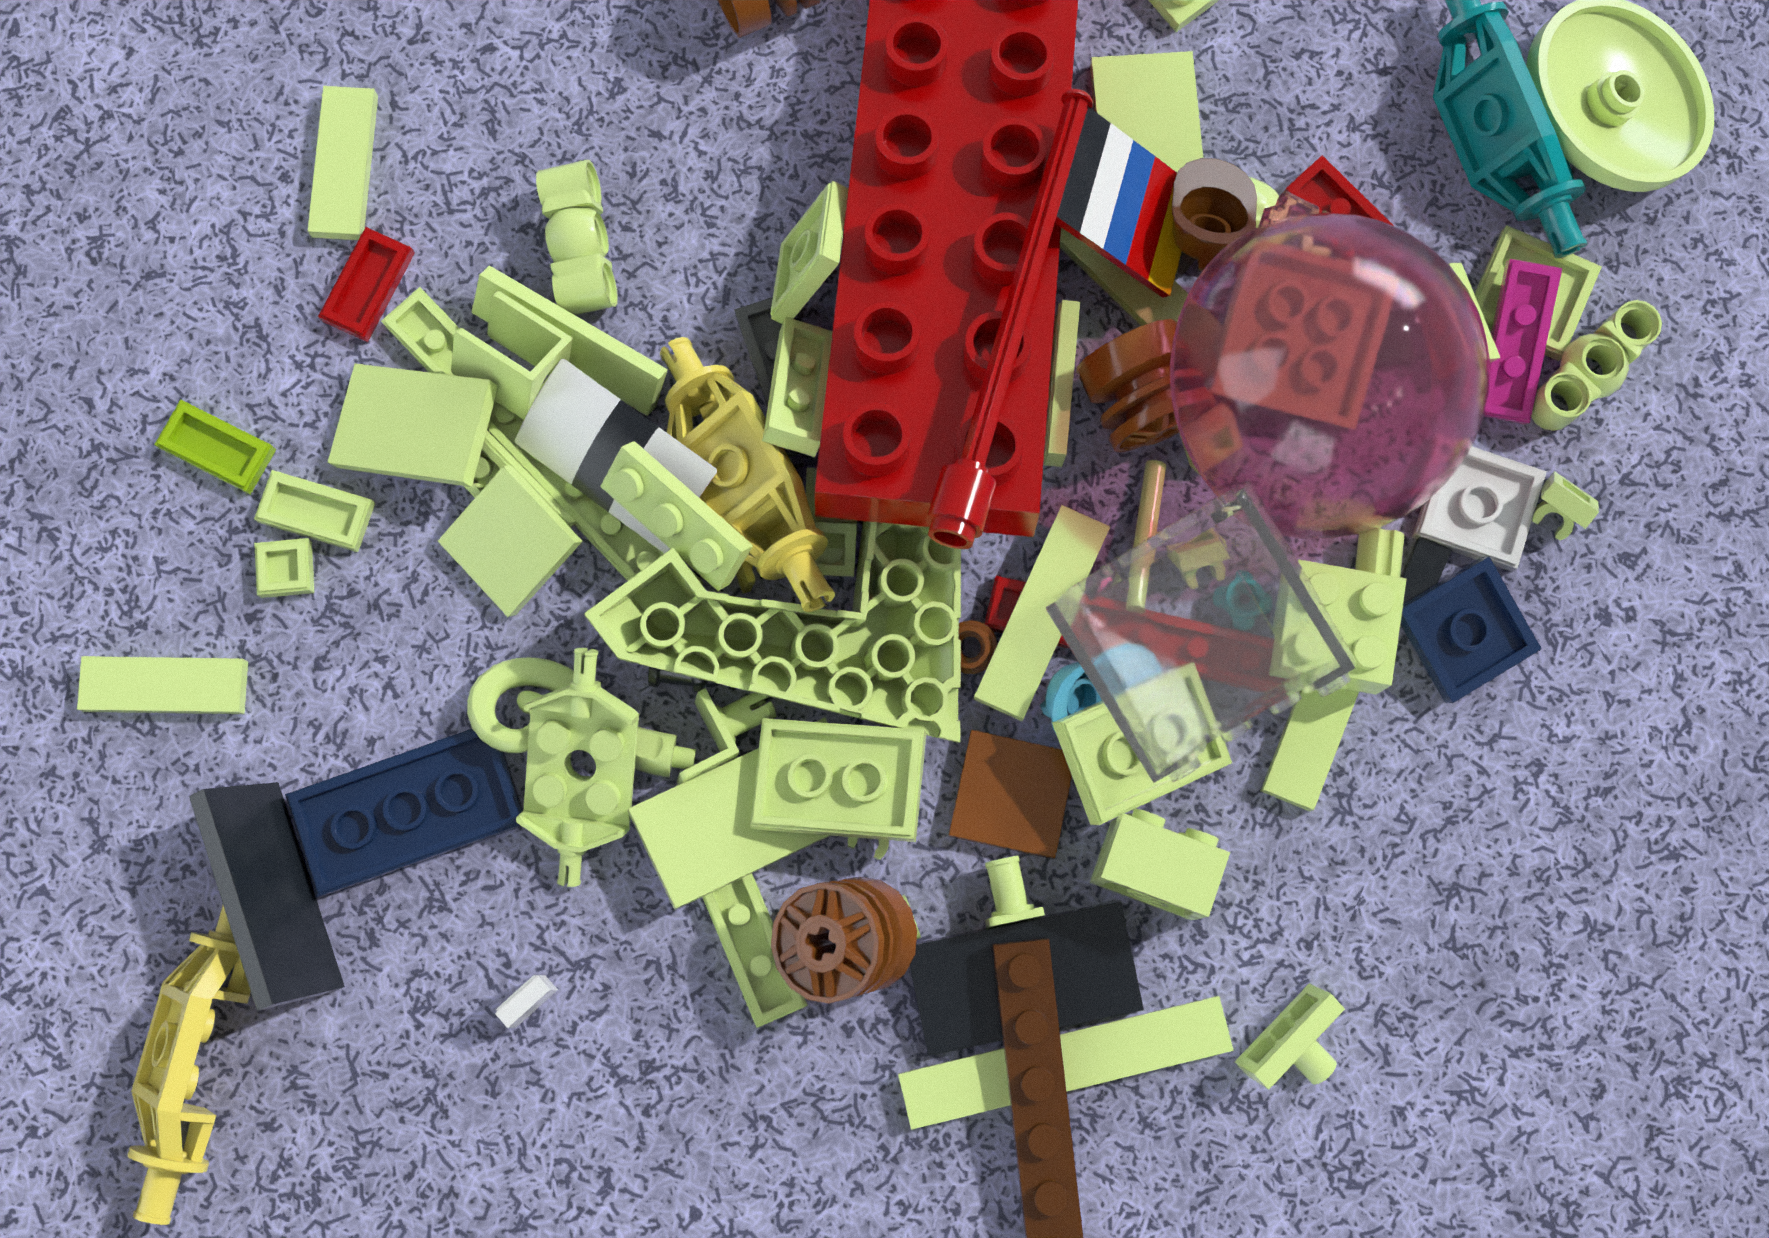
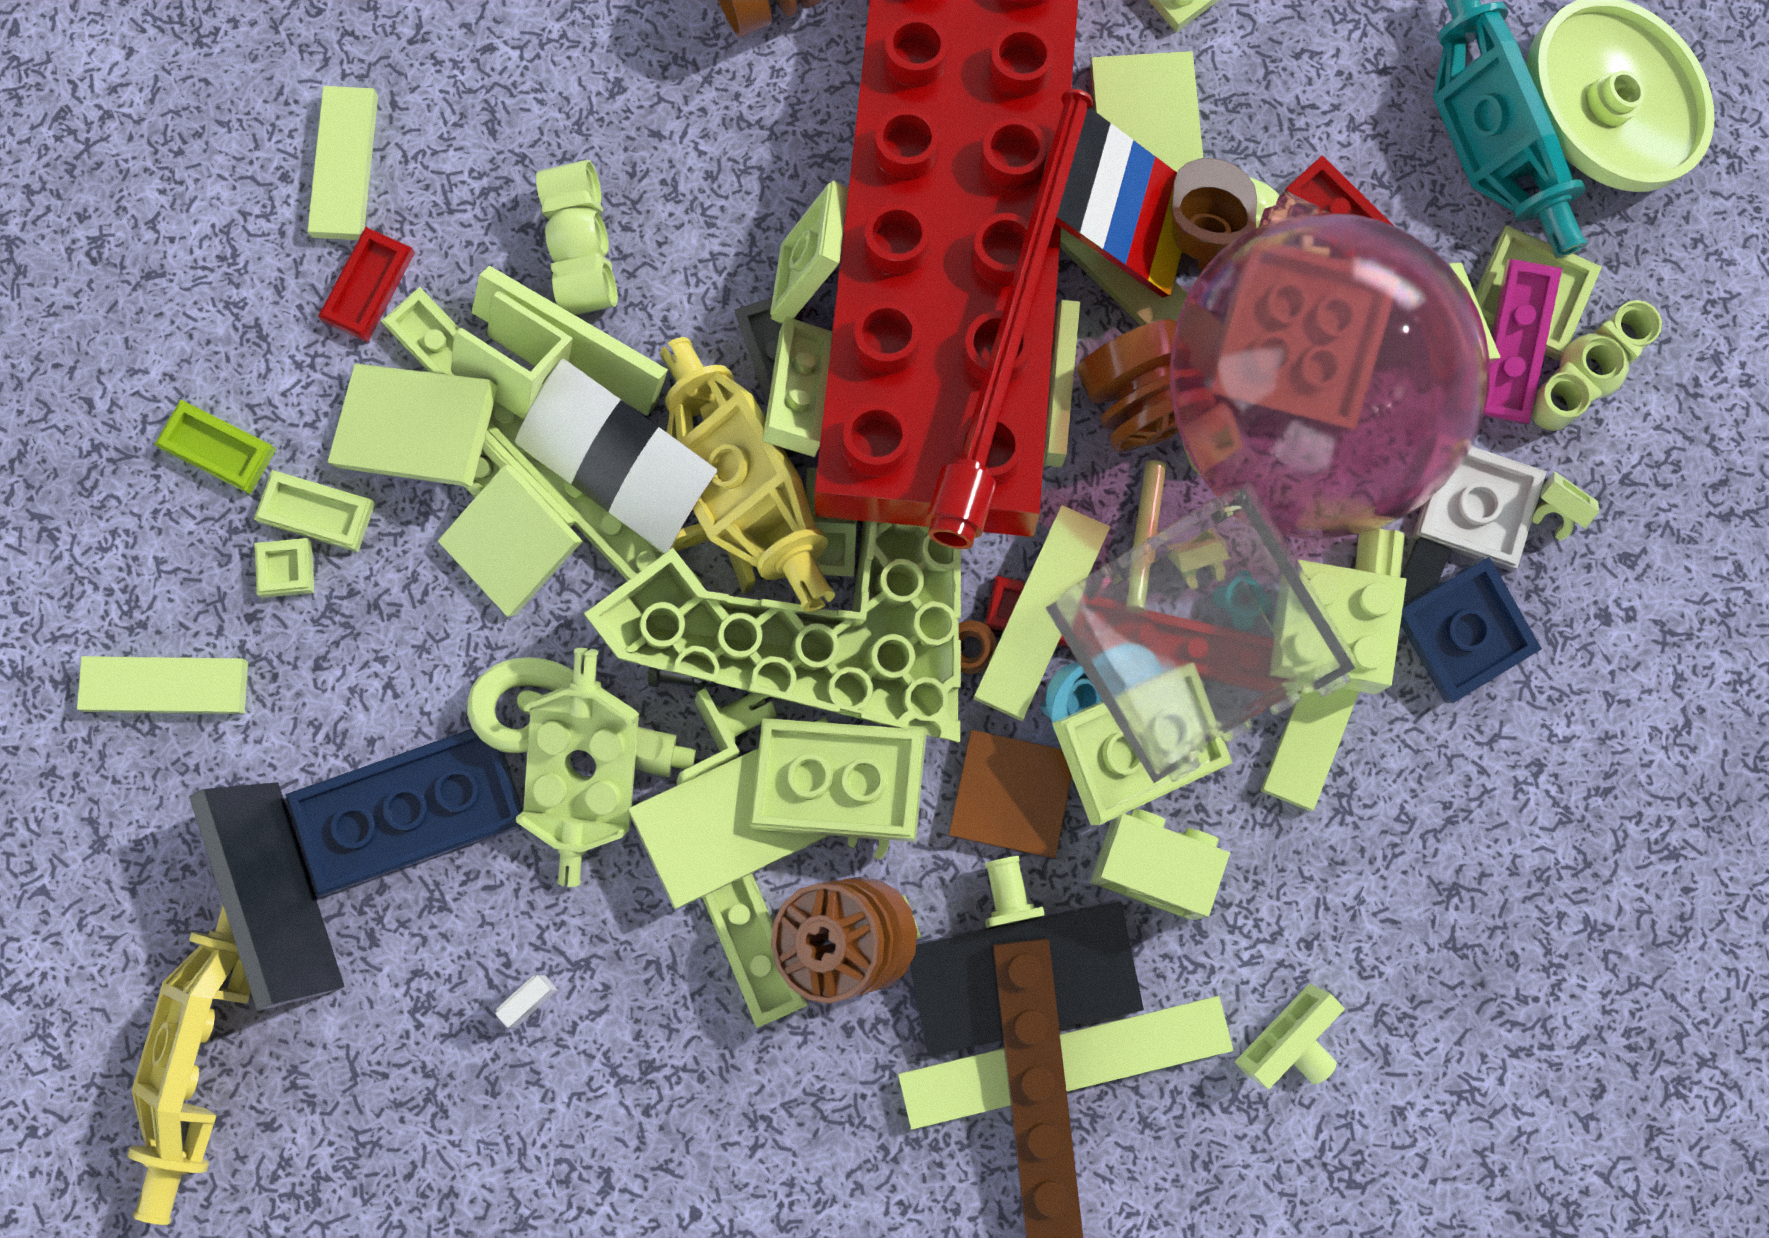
yellowish green plate [600,441,753,591] -> none

